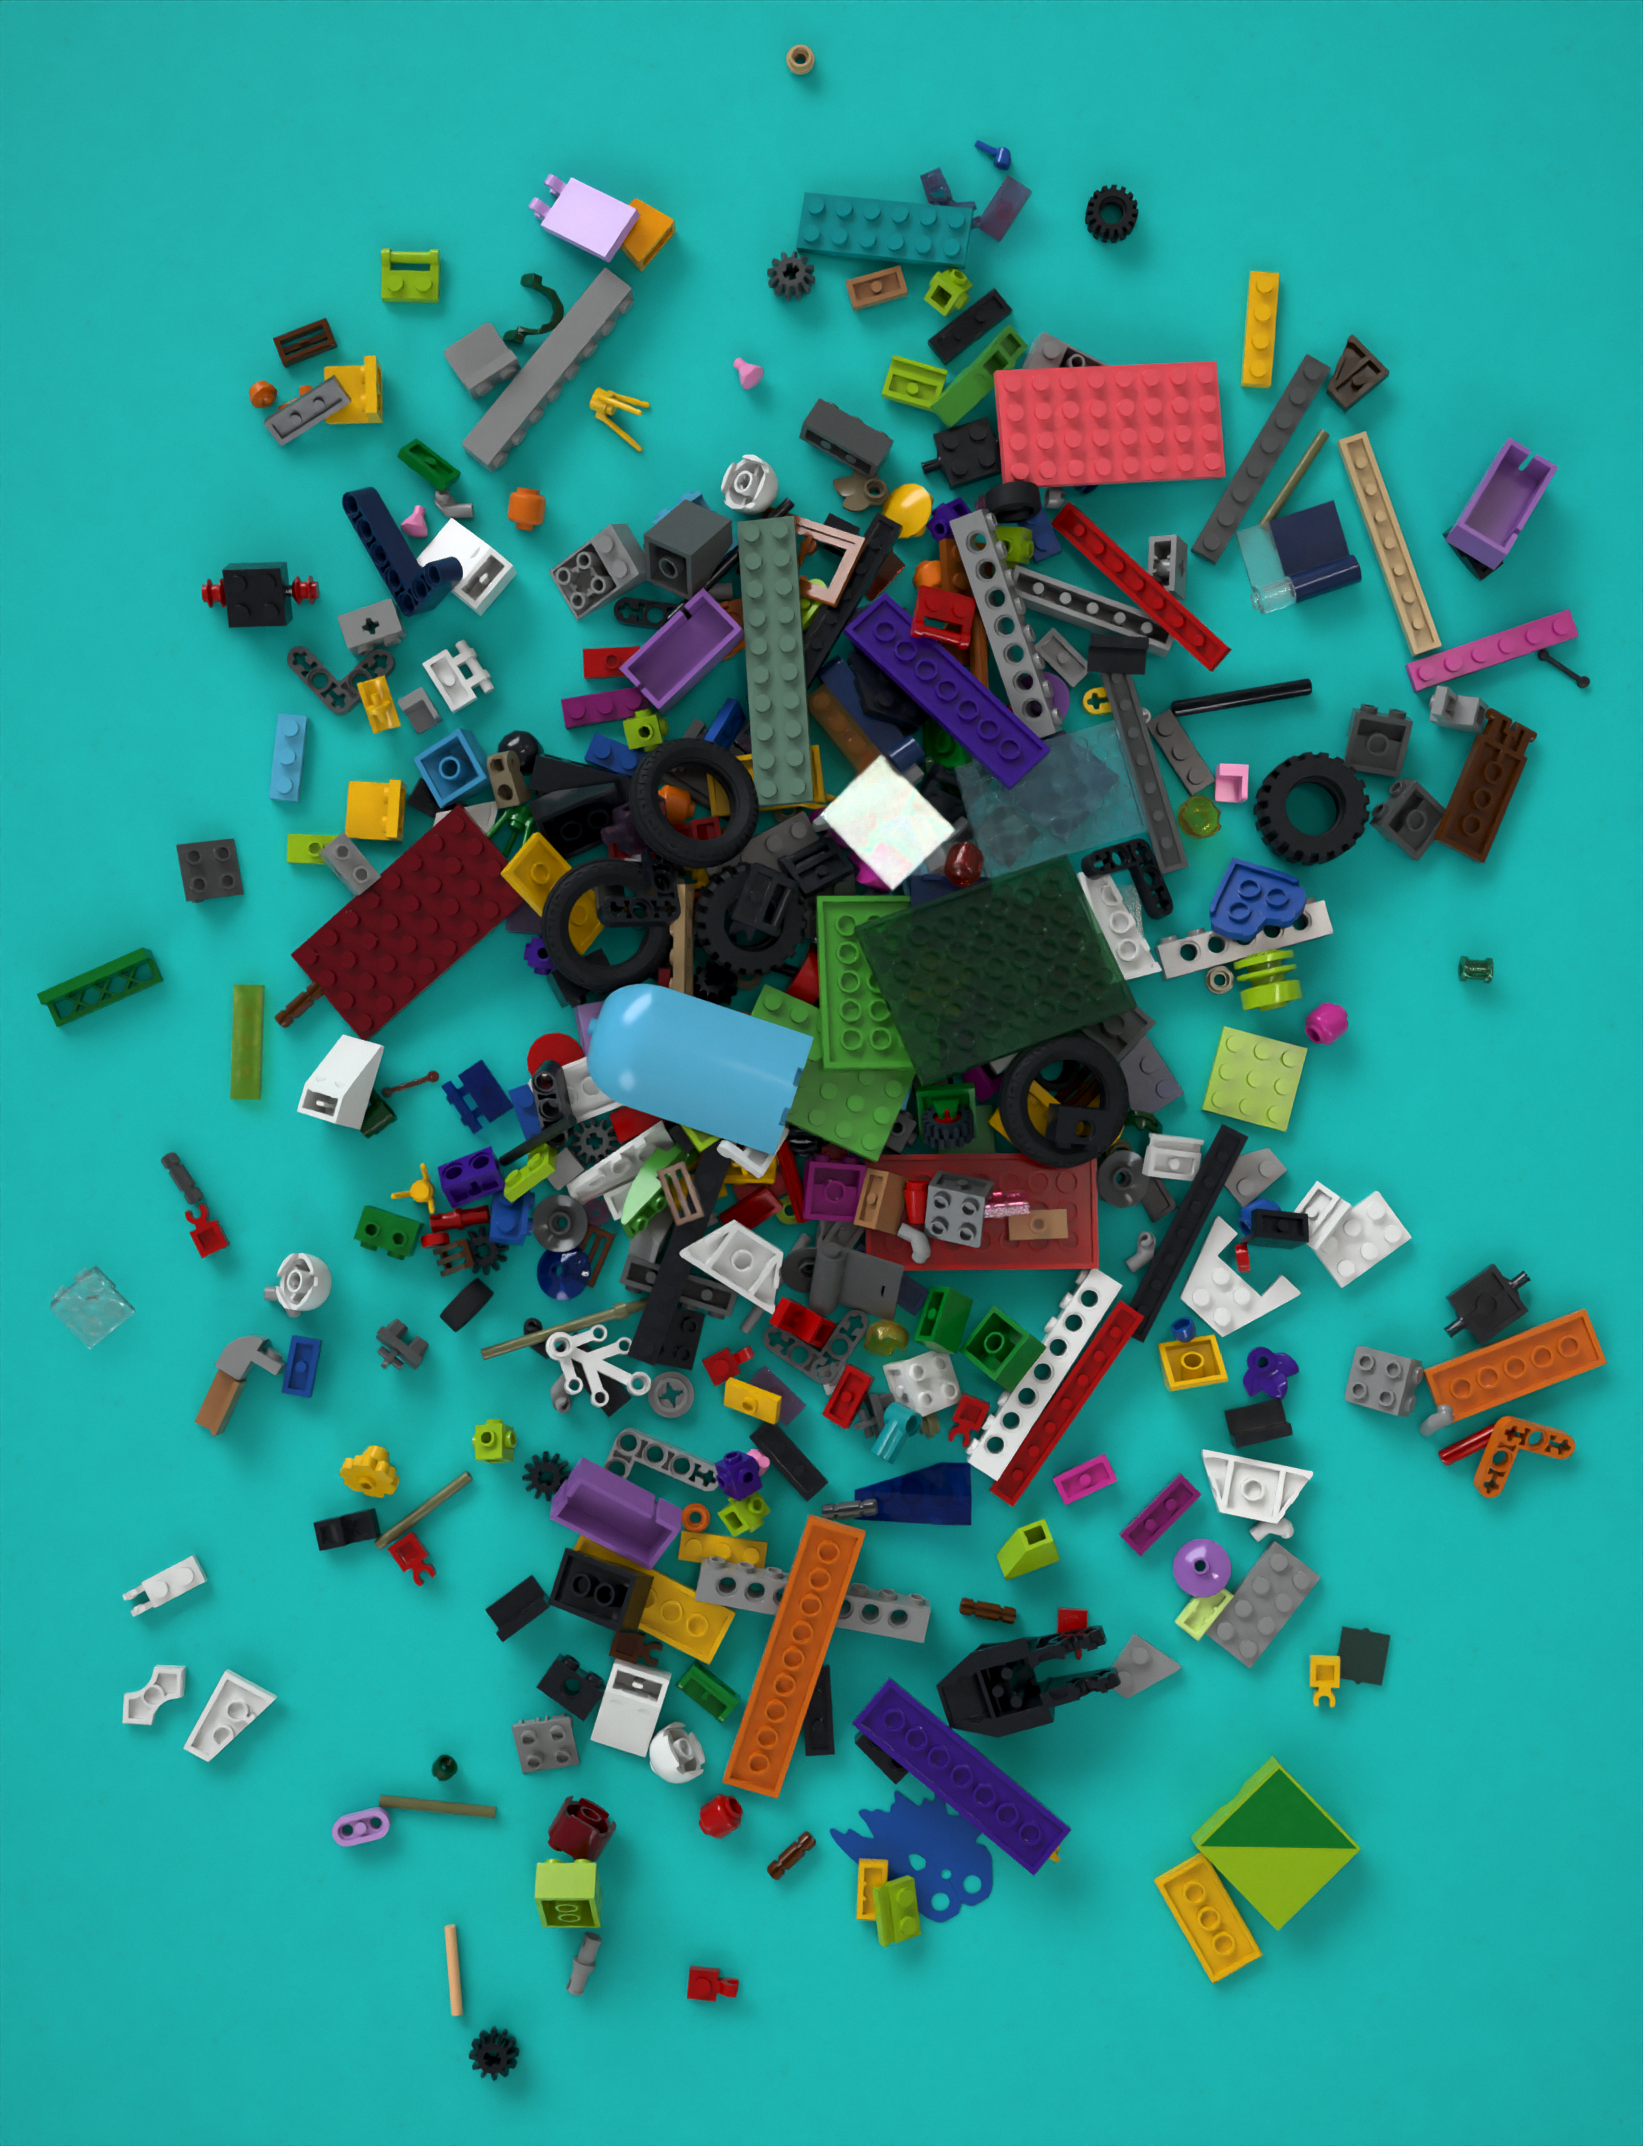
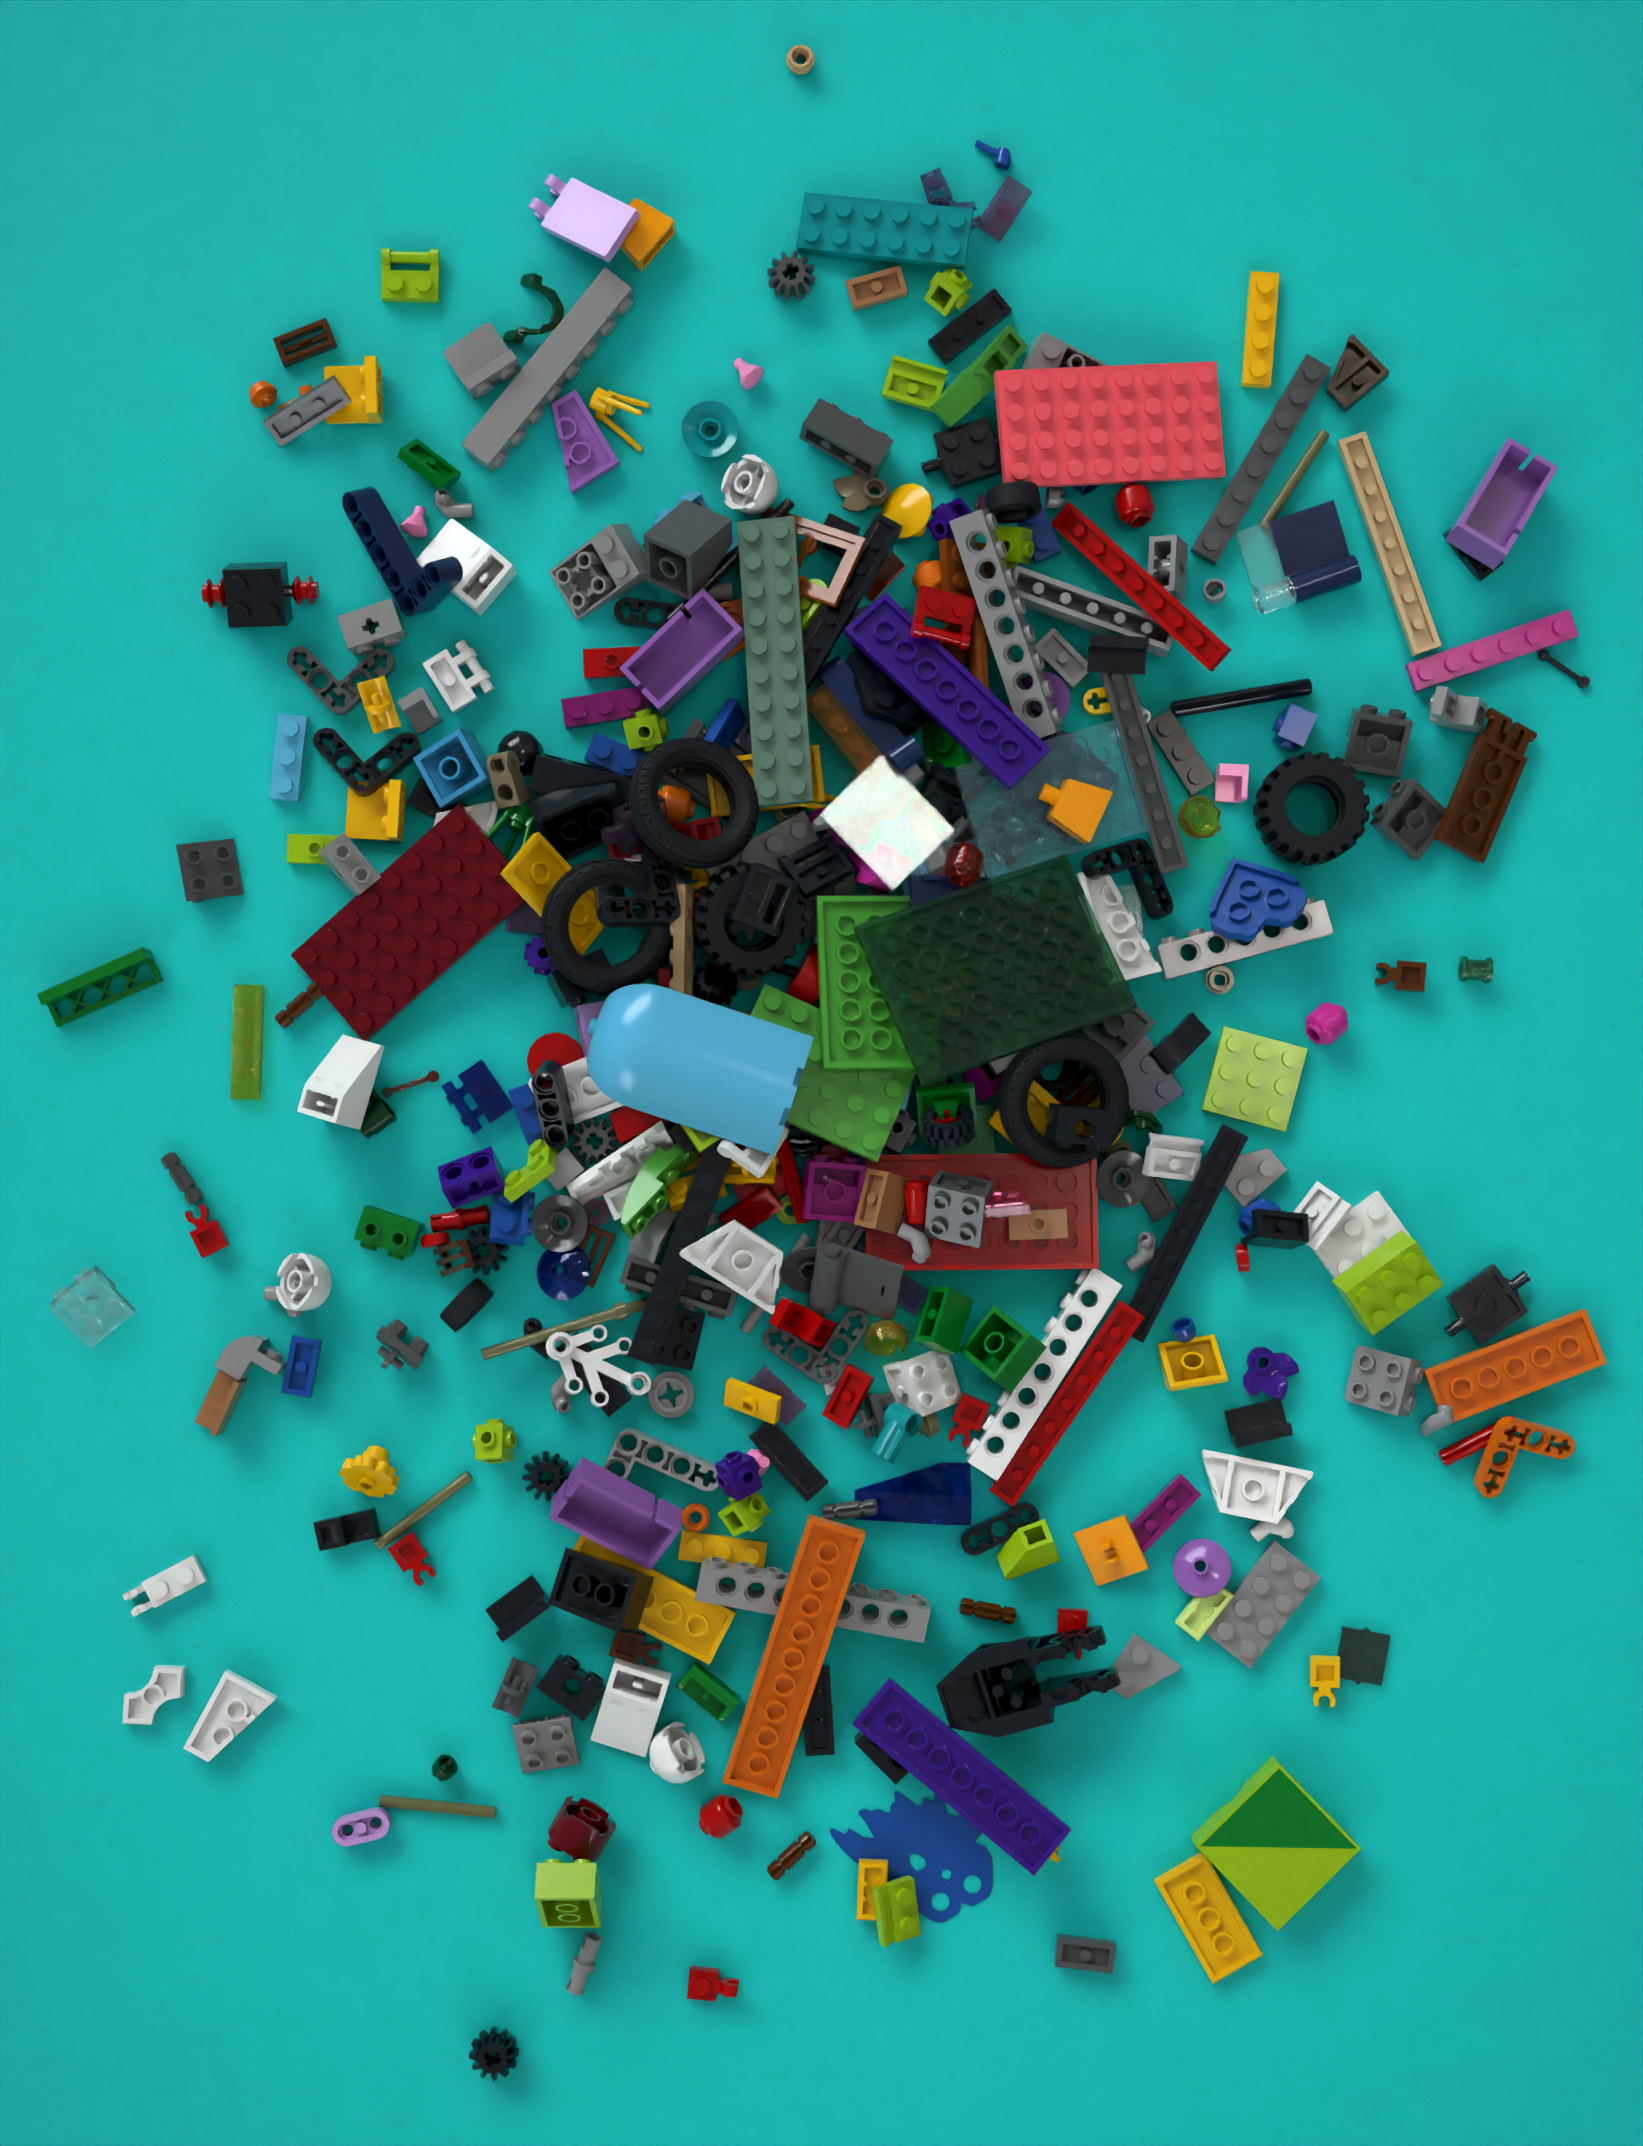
yellow plant [391,1163,436,1214] -> none
light nougat bar [444,1924,463,2016] -> none
pearl dark grey bar [499,1114,577,1167] -> none
orange head [507,487,546,531] -> none
reddish brown tile [656,1161,704,1226] -> none
red plate [702,1345,755,1387] -> none
dark pink plate [1052,1453,1118,1505] -> none
black tyre [1085,185,1139,244] -> none
white wing [1179,1216,1301,1337] -> none
lime wheel [1233,949,1304,1012] -> none
none -> black beam [313,728,421,797]
none -> dark grey hips [492,1657,540,1718]
none -> medium lavender wing [551,389,621,494]
none -> teal dish [682,401,739,458]
none -> black beam [960,1502,1039,1555]
none -> light orange torso [1037,779,1113,844]
none -> dark grey plate [1054,1934,1116,1973]
none -> light orange piece [1073,1514,1149,1586]
none -> red head [1114,483,1155,528]
none -> black slope [1149,1012,1211,1075]
none -> light grey hinge [1203,578,1226,604]
none -> brick [1272,704,1318,752]
none -> lime brick [1332,1230,1443,1336]
none -> reddish brown plate [1375,960,1427,993]

